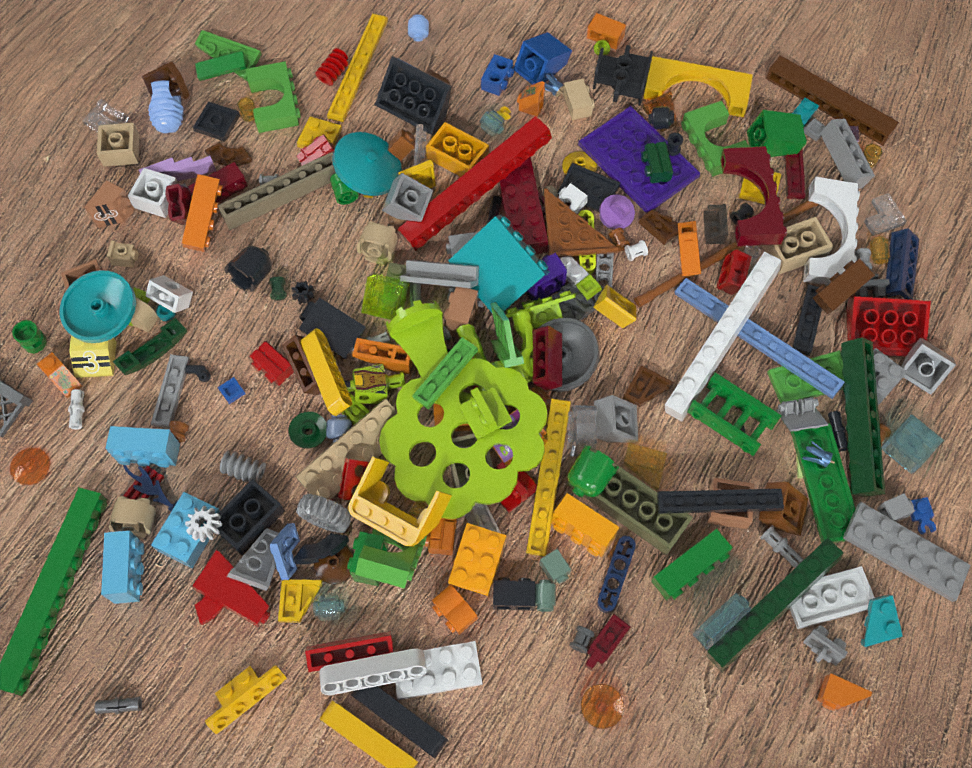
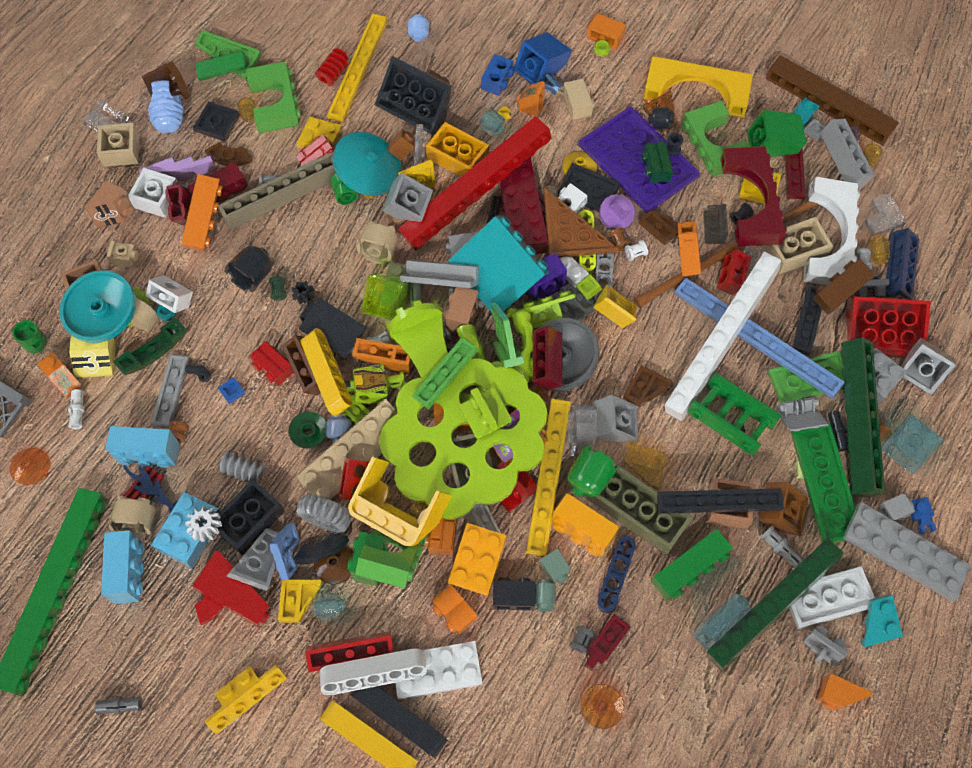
black piece [593,45,653,106] -> none
flat silver piece [802,441,835,467] -> none

